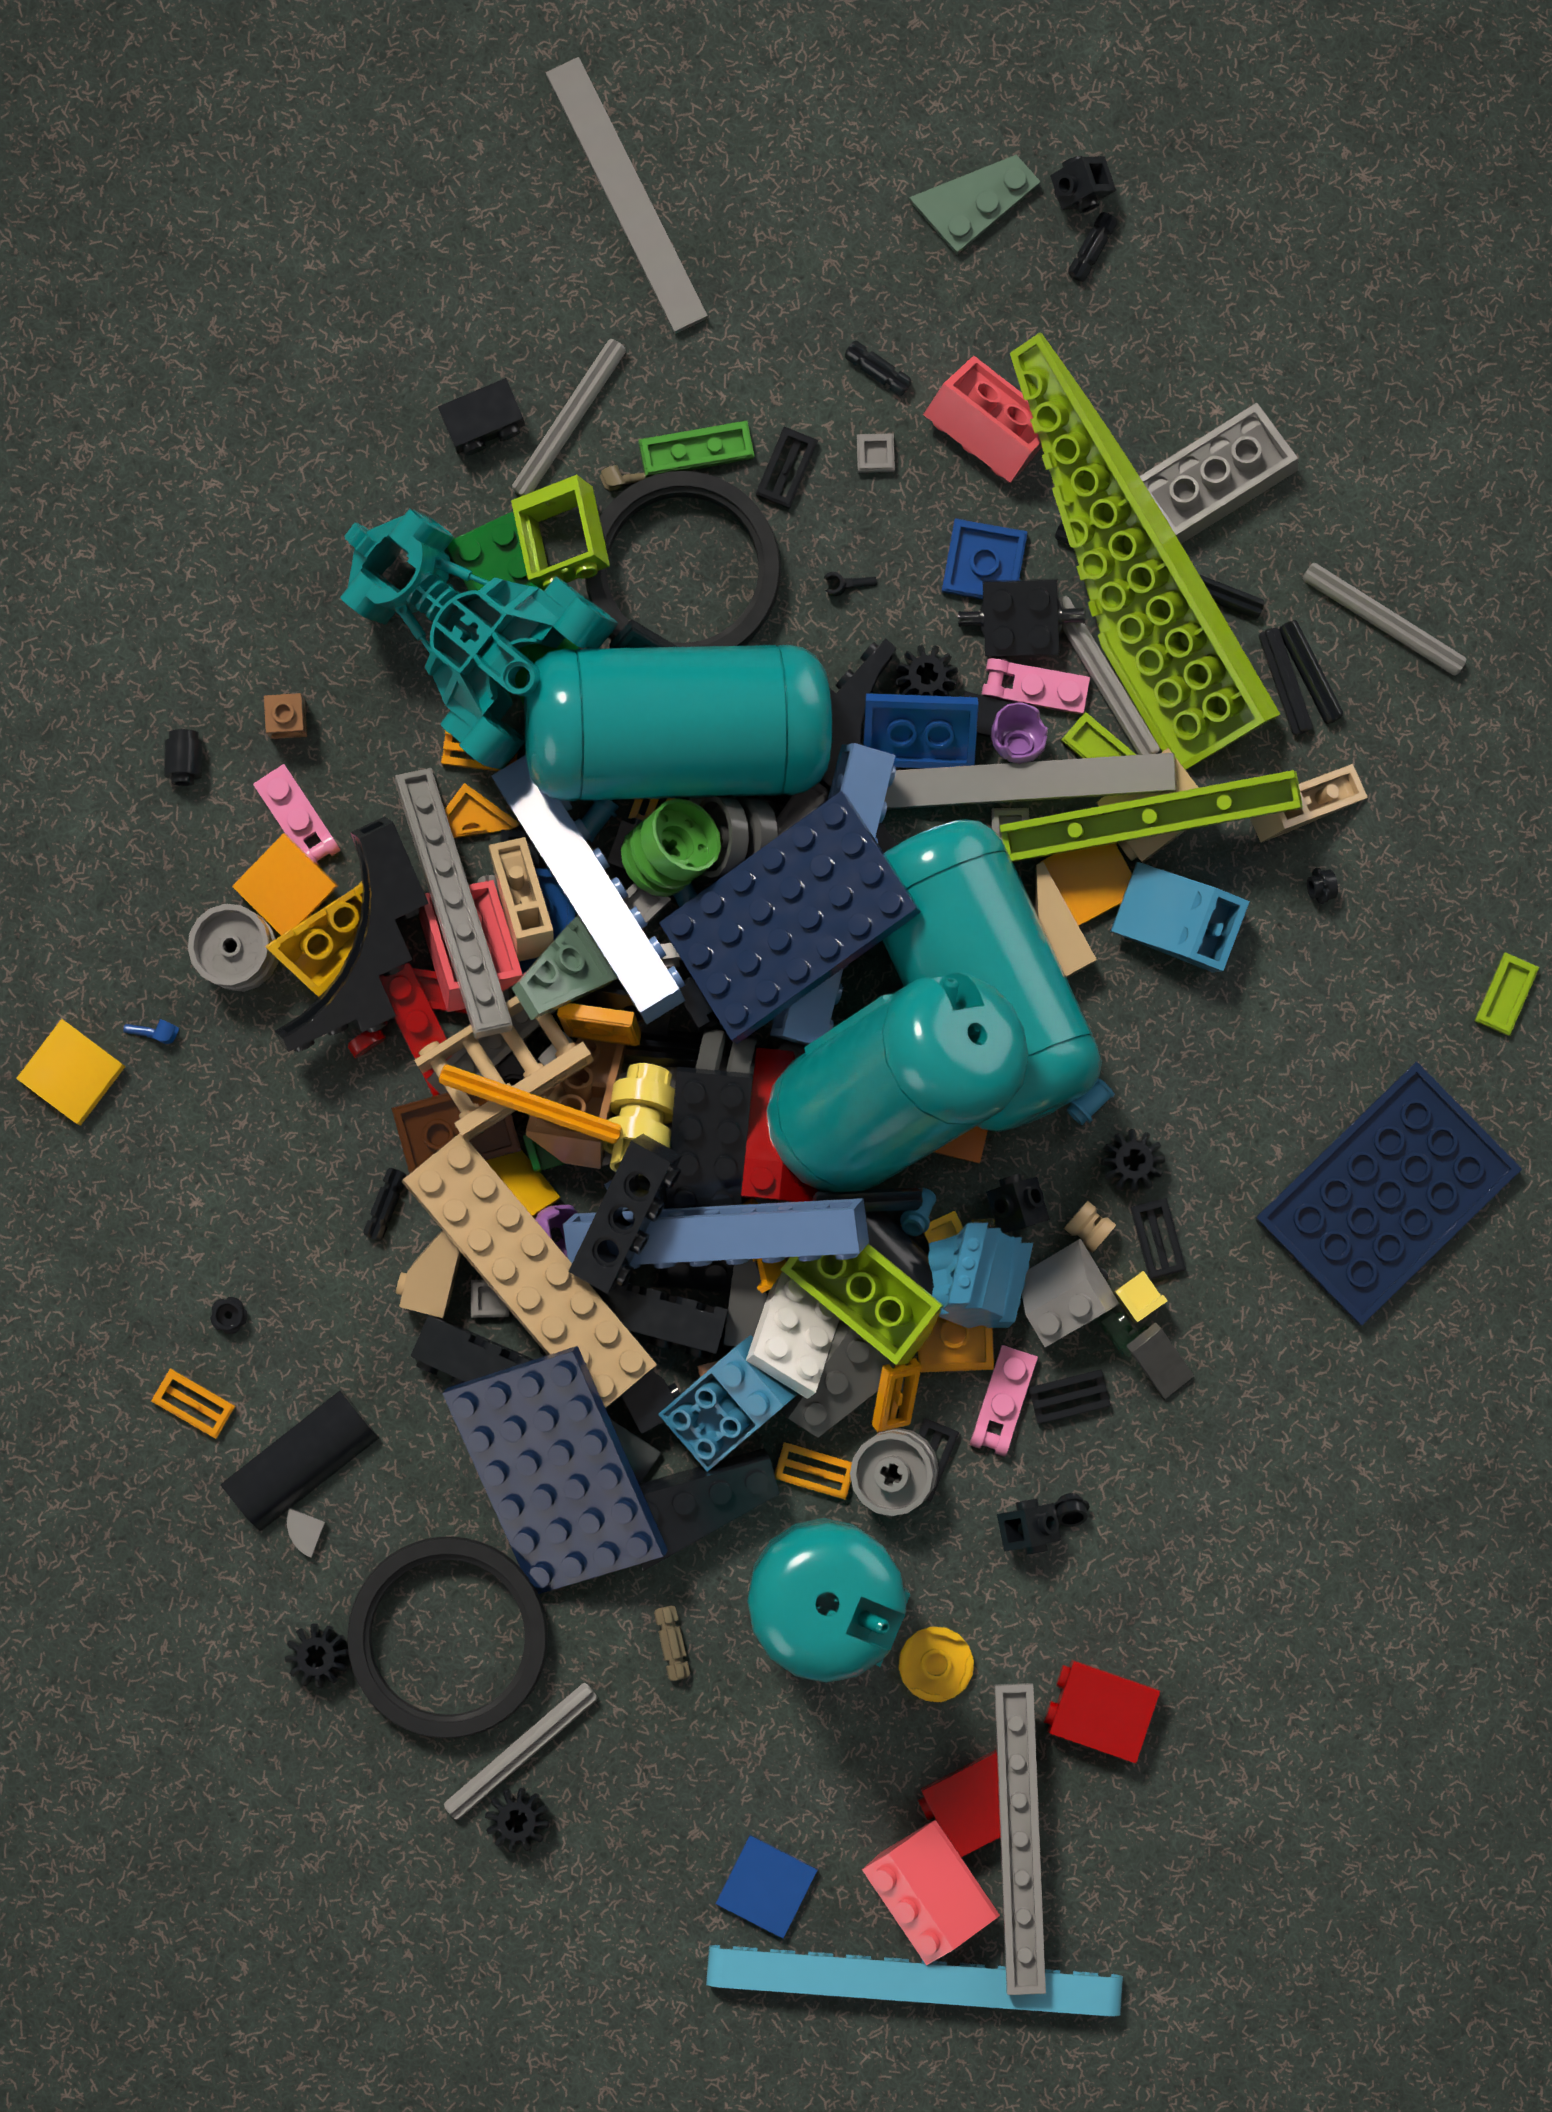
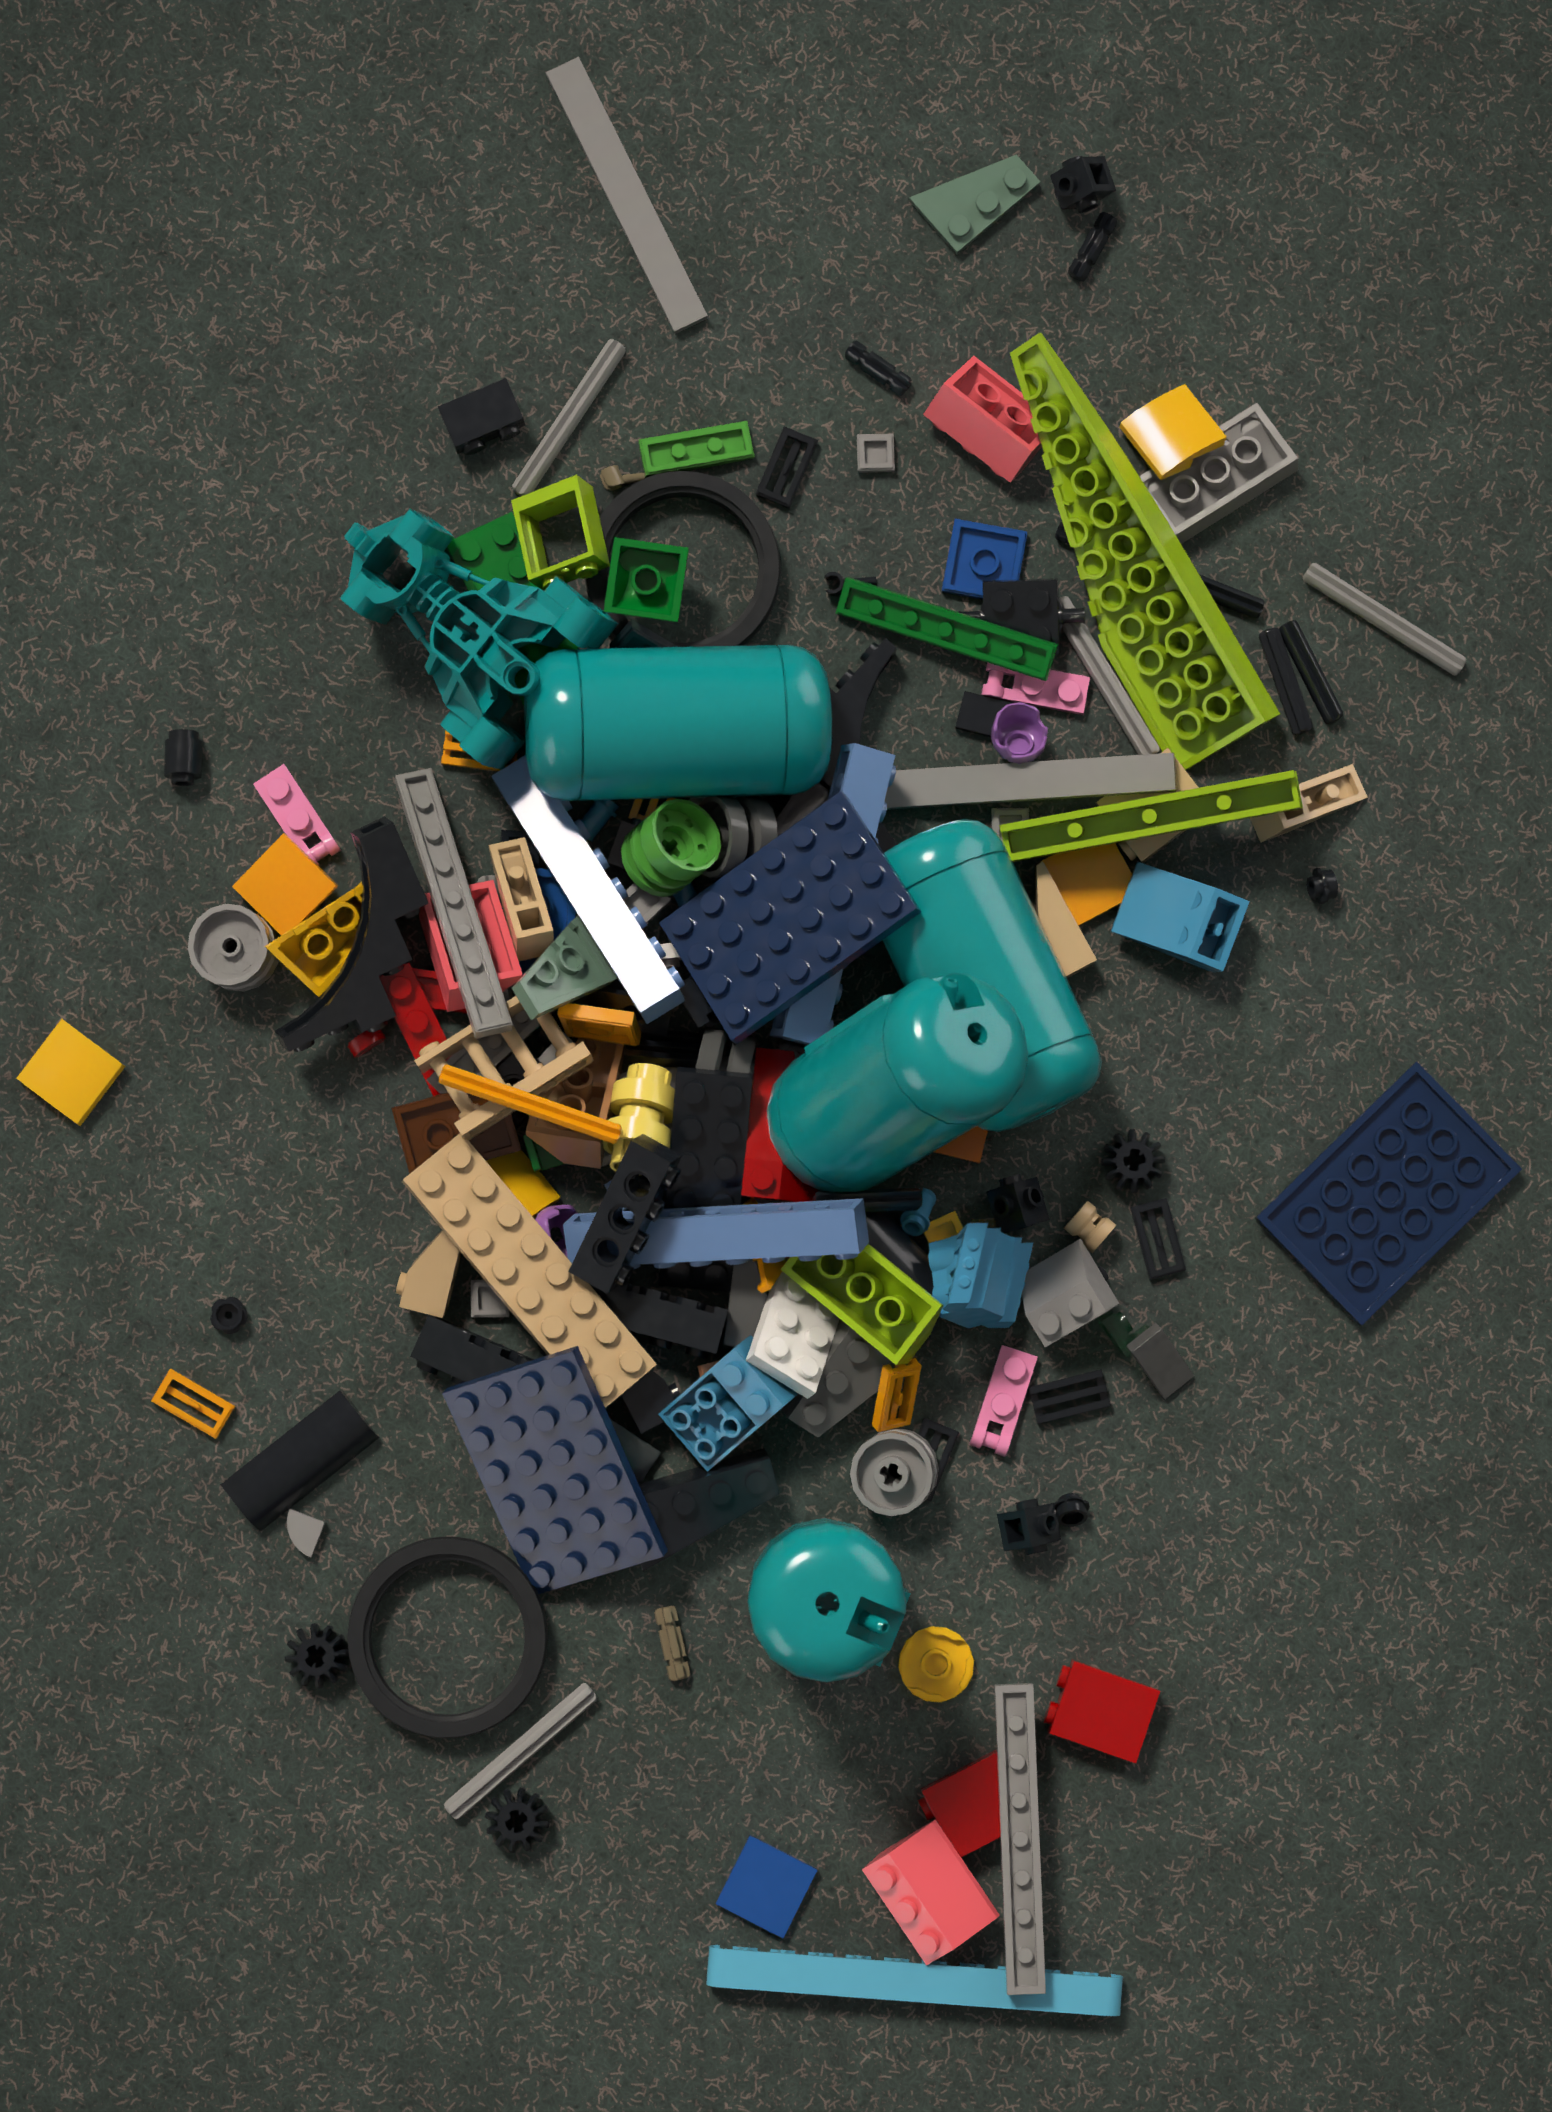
blue hand [123,1019,179,1044] -> none
medium nougat brick [264,693,307,739] -> none
black axle [363,1168,406,1241] -> none
light orange tile [445,783,520,838] -> none
light orange tile [774,1442,852,1500] -> none
blue plate [863,693,978,768] -> none
black gear [895,645,958,696] -> none
light orange tile [918,1317,994,1372] -> none
lime tile [1061,712,1136,758] -> none
dark azure pin [1066,1078,1115,1125] -> none
light yellow panel [1113,1271,1168,1323] -> none
lime tile [1474,952,1539,1036] -> none
none -> green slope [604,537,689,623]
none -> green tile [836,577,1059,681]
none -> yellow slope [1119,384,1227,480]

